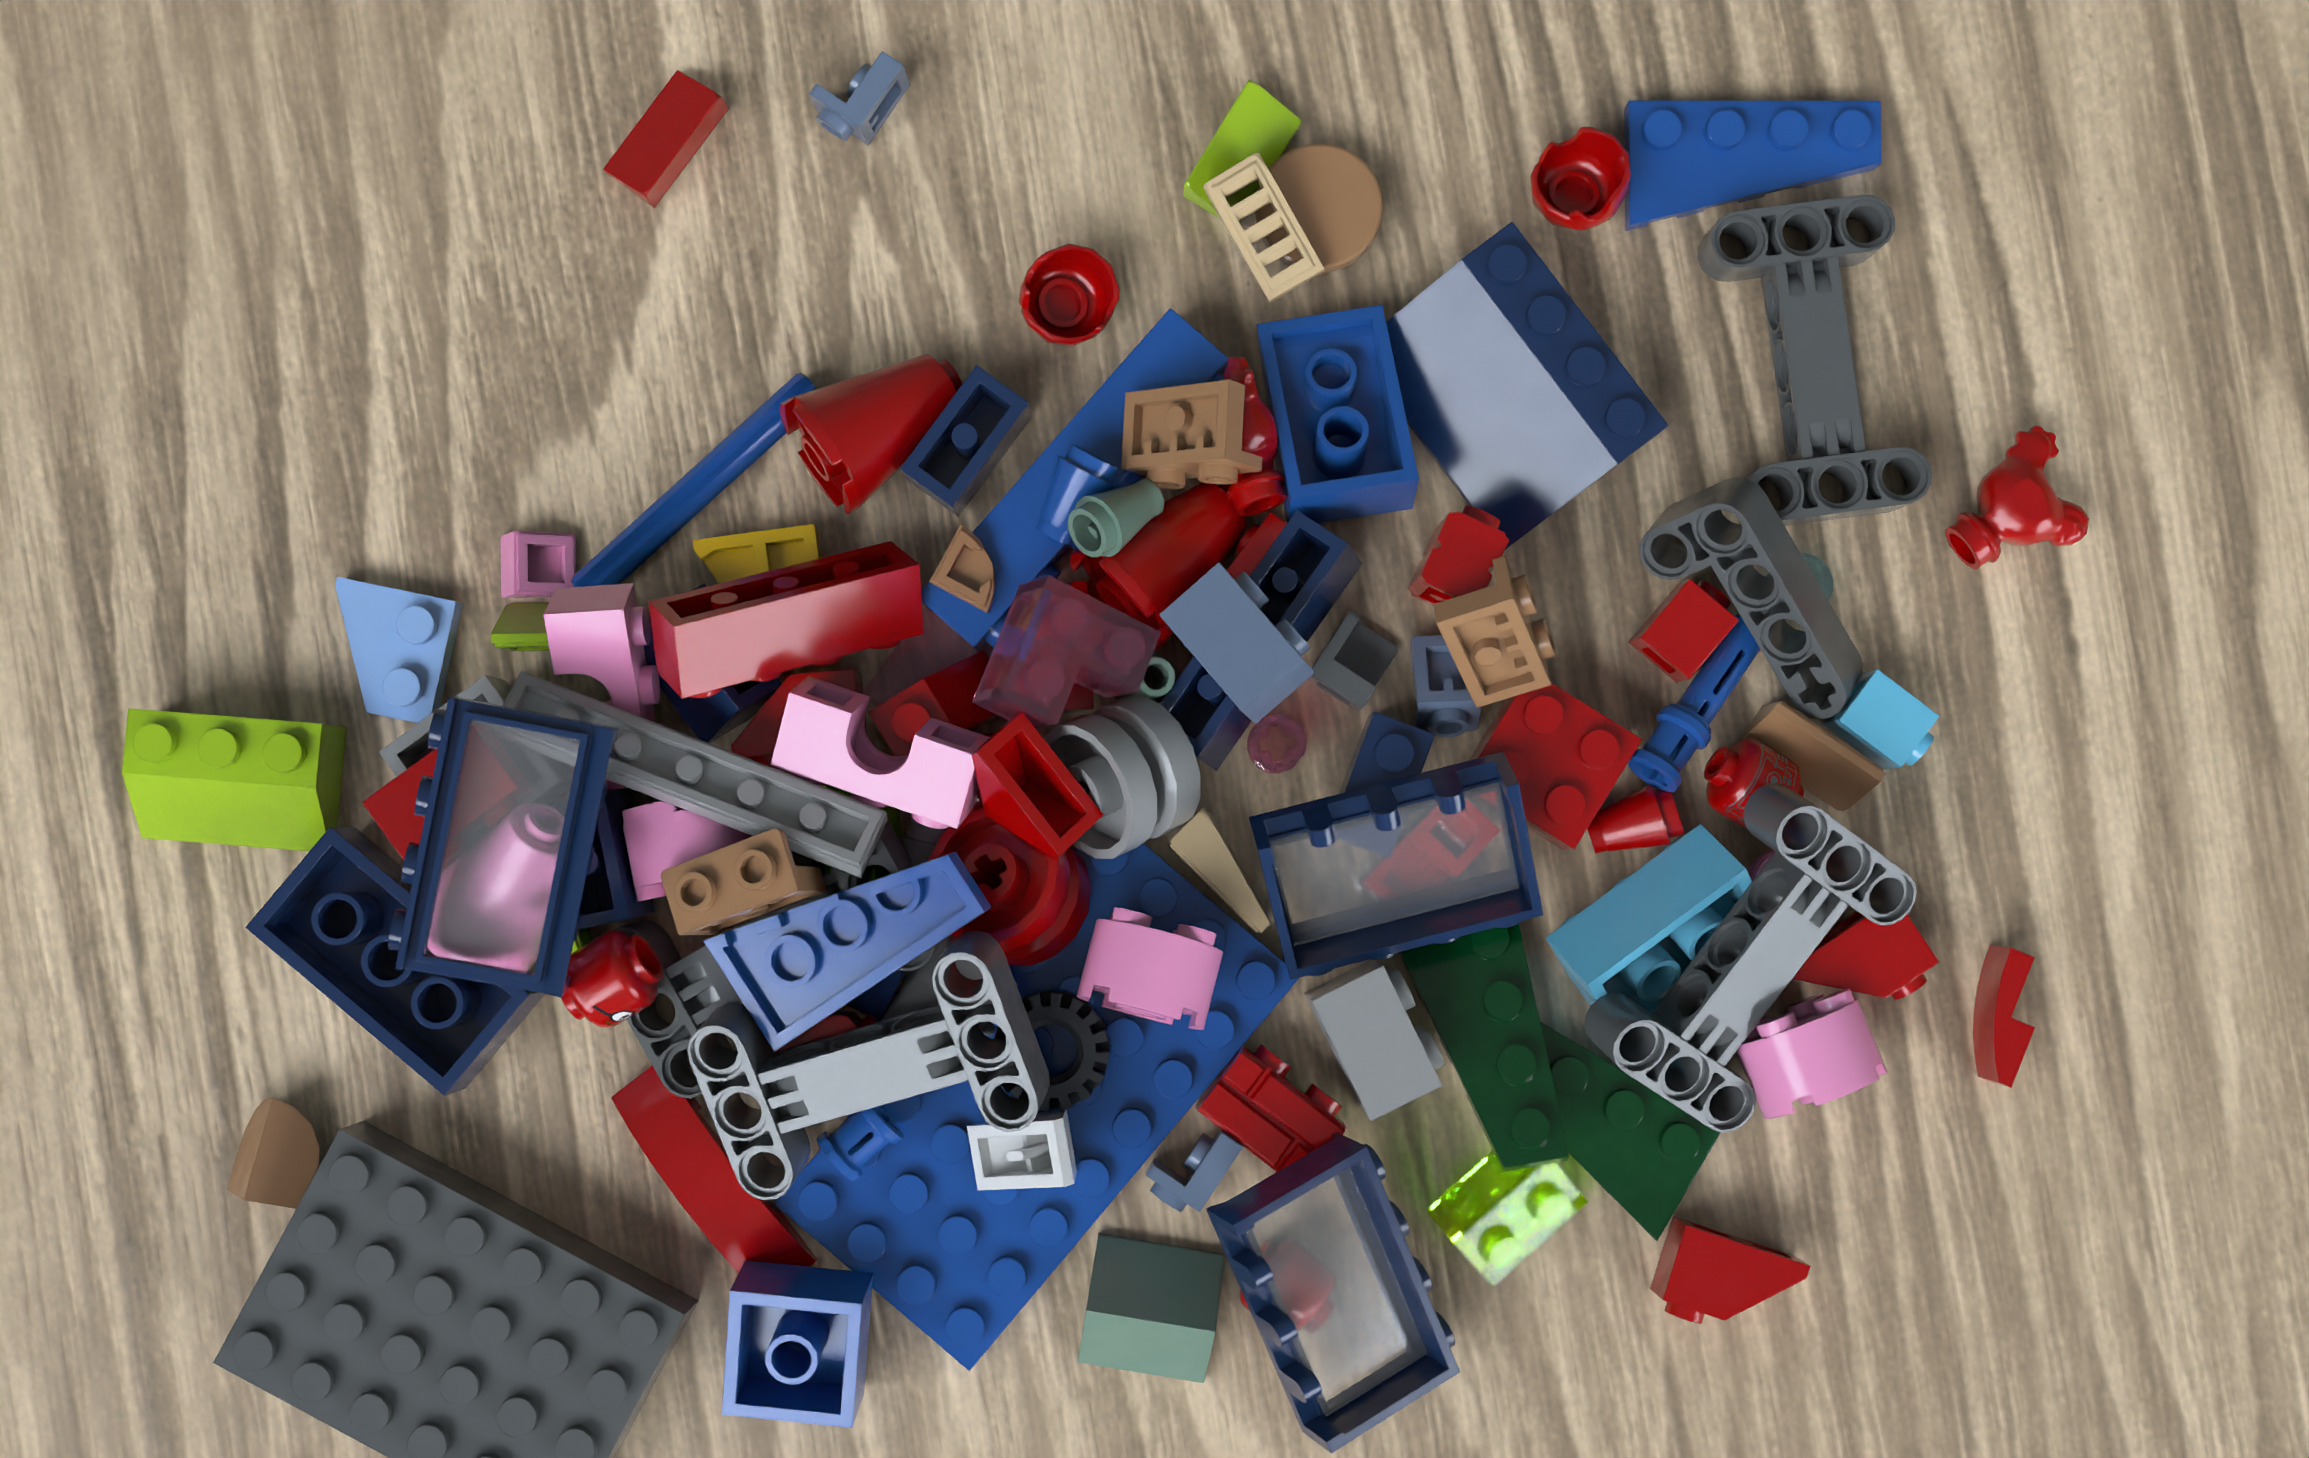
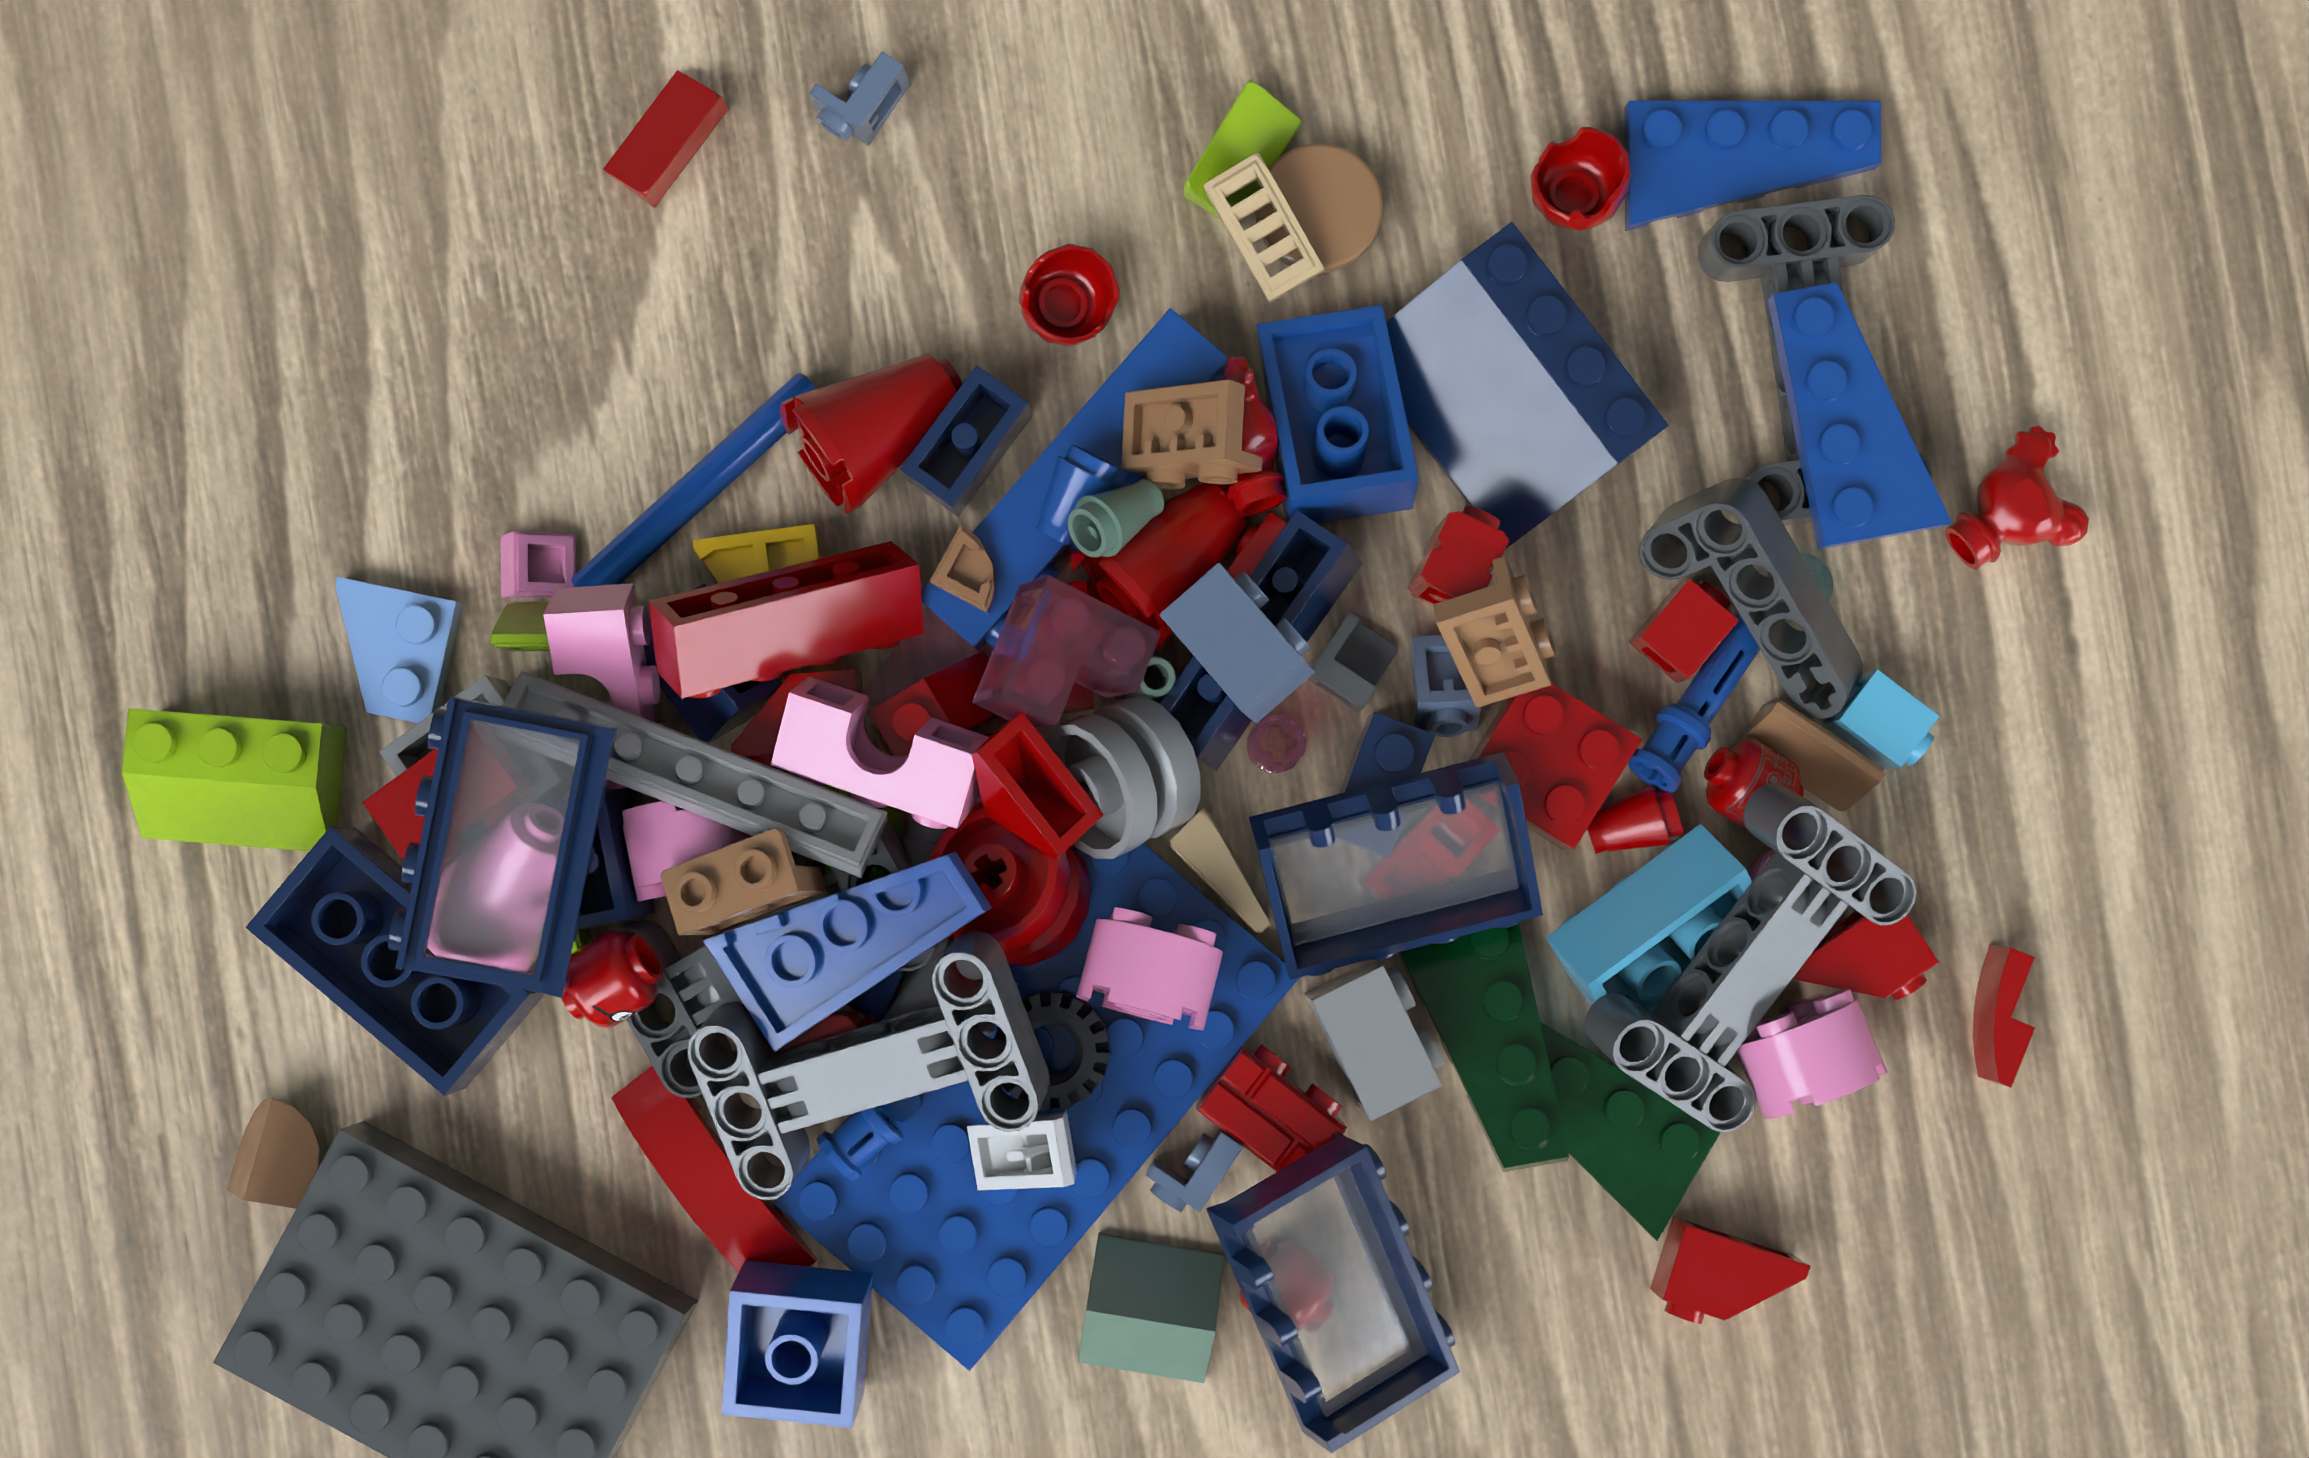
clear neon green bracket [1427,1150,1588,1287] -> none
none -> blue wing [1768,282,1952,550]

